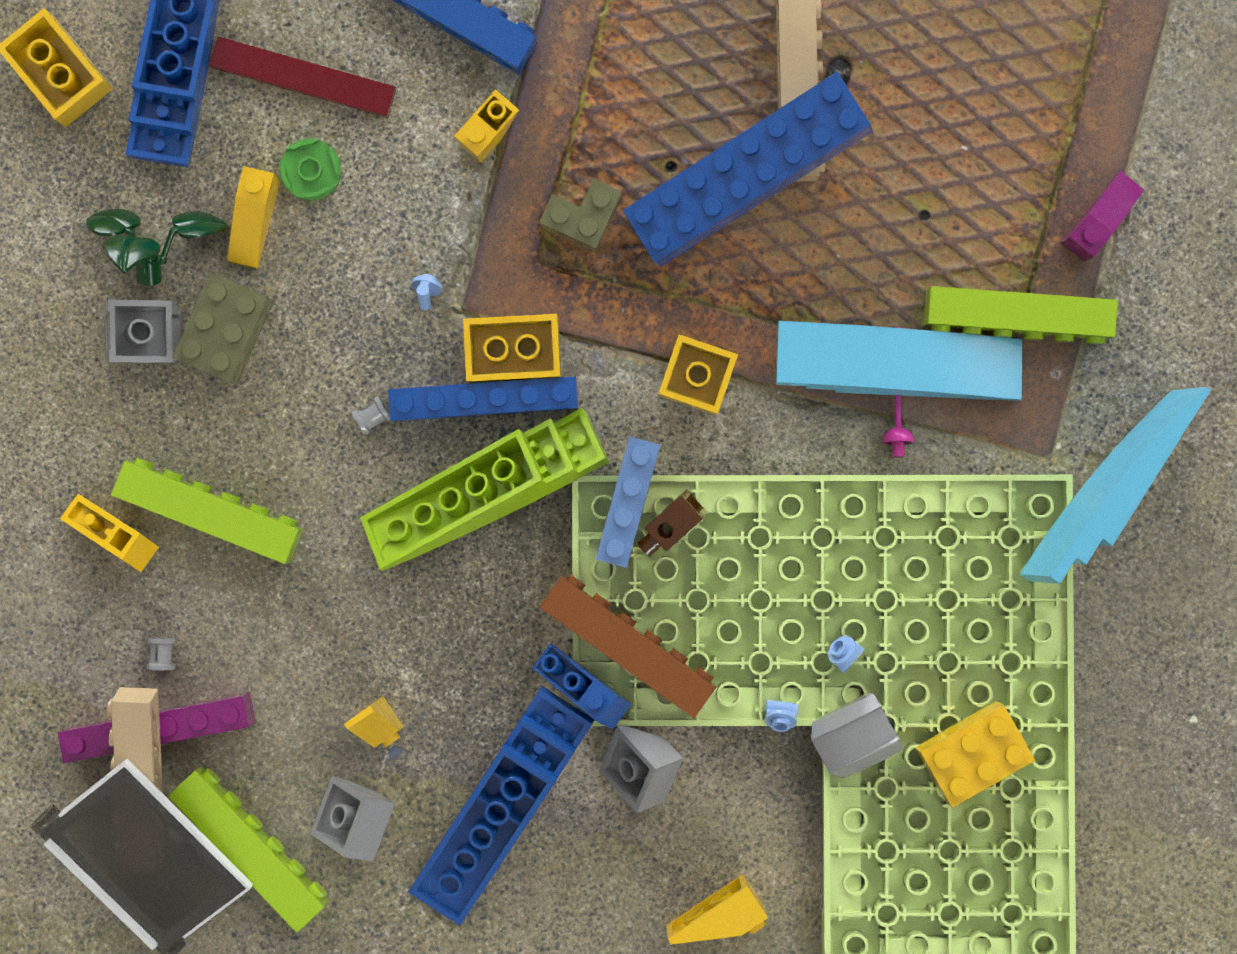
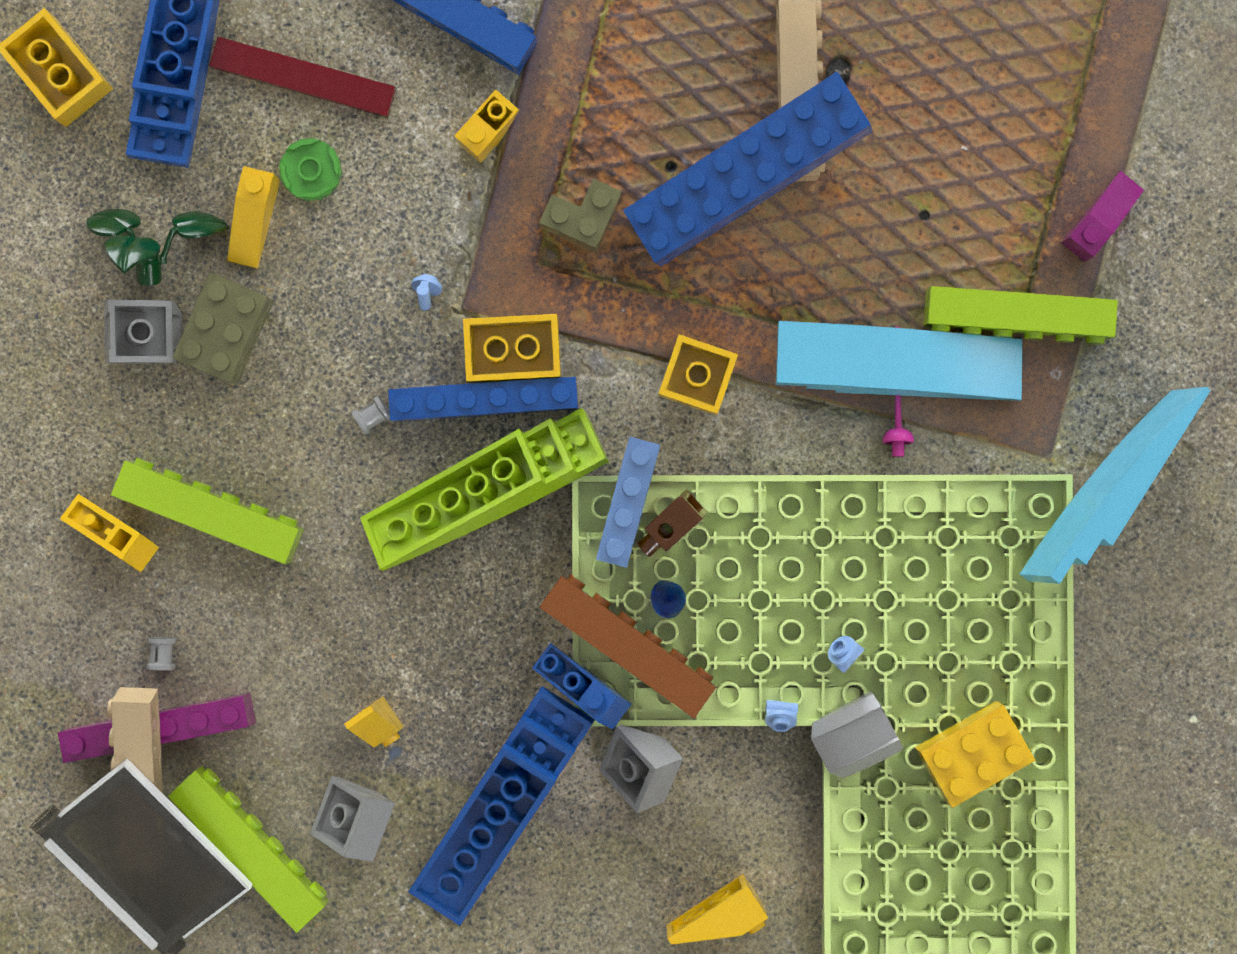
none -> clear blue hat [650,580,686,619]

